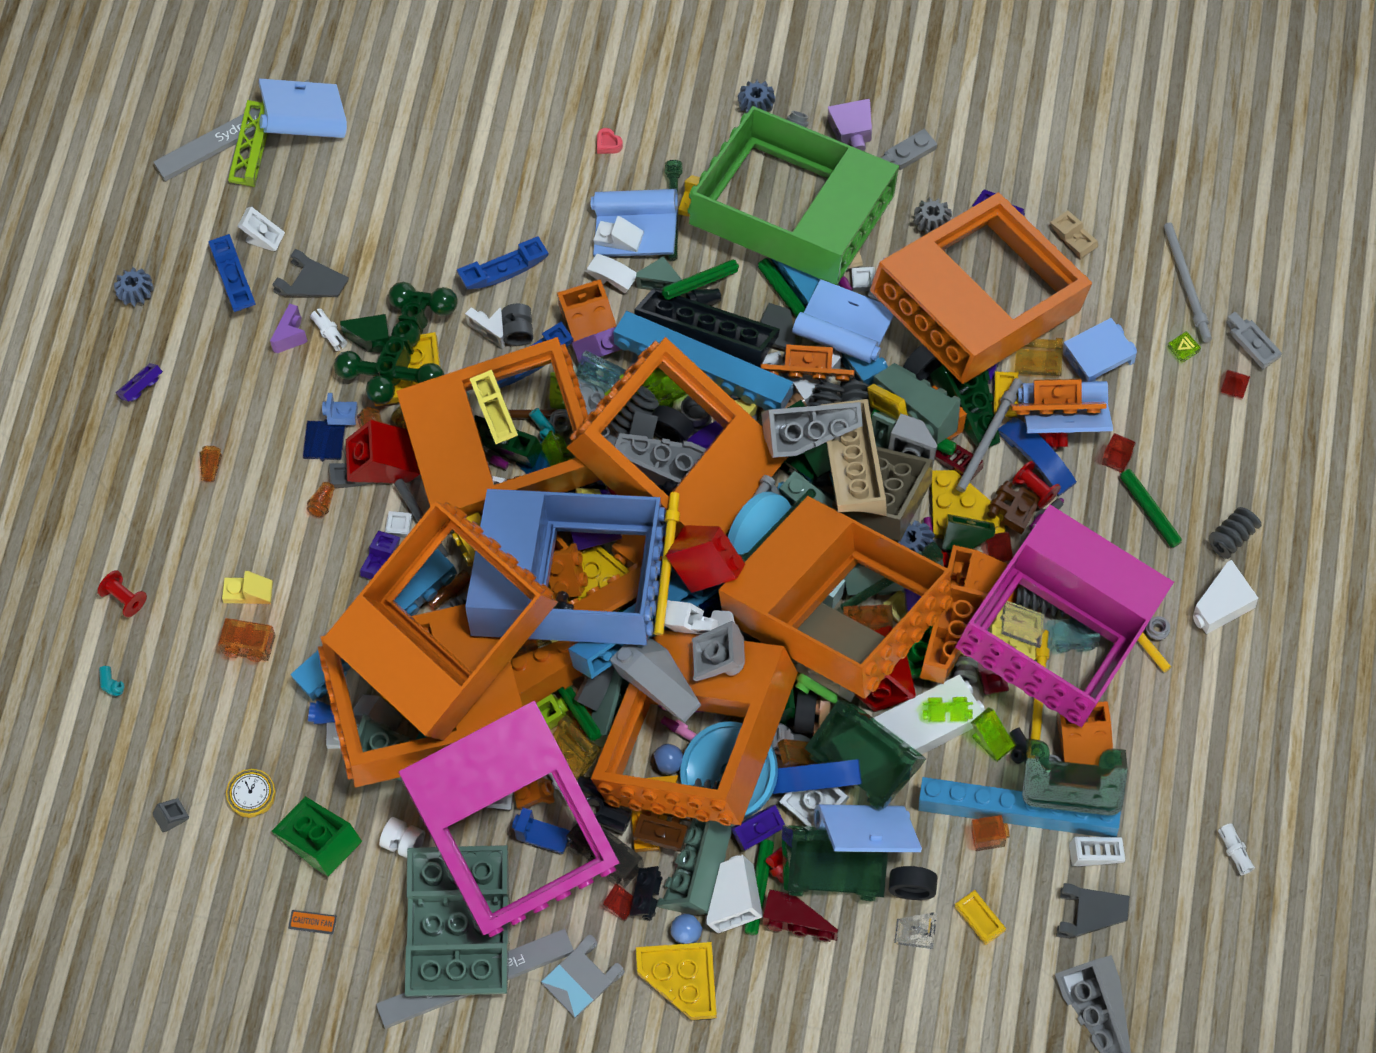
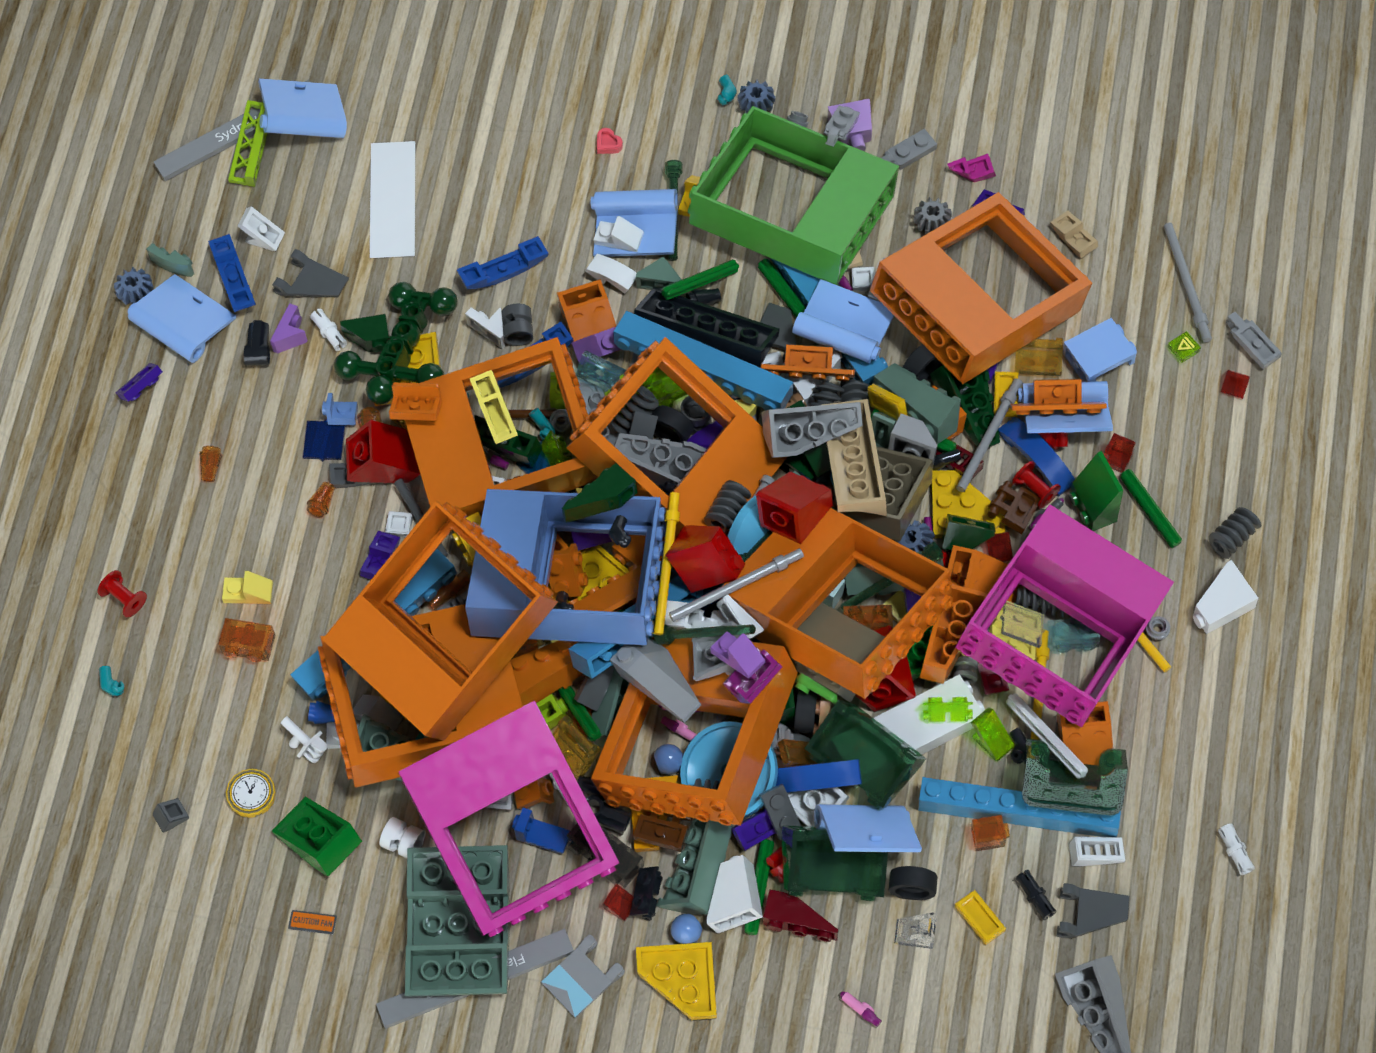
none -> light blue door [128,274,236,363]
none -> sand green slope [146,243,194,277]
none -> black piece [244,320,270,366]
none -> white arm [281,716,327,763]
none -> white sticker [370,141,415,258]
none -> orange bracket [389,382,442,421]
none -> dark green slope [562,463,638,523]
none -> black arm [609,515,631,548]
none -> clear green piece [654,624,756,645]
none -> light grey bar [669,548,804,622]
none -> dark grey piece [704,480,751,533]
none -> medium lavender slope [710,632,765,679]
none -> white slope [716,595,764,640]
none -> teal arm [717,74,737,105]
none -> magenta hinge [723,647,783,704]
none -> red slope [756,472,833,544]
none -> dark grey hinge [759,784,808,856]
none -> light grey hinge [824,105,860,147]
none -> piece [840,991,882,1027]
none -> black arm [933,449,961,471]
none -> dark pink slope [947,154,996,182]
none -> white axle [1006,693,1088,779]
none -> black pin [1016,870,1057,920]
none -> green slope [1069,451,1124,531]

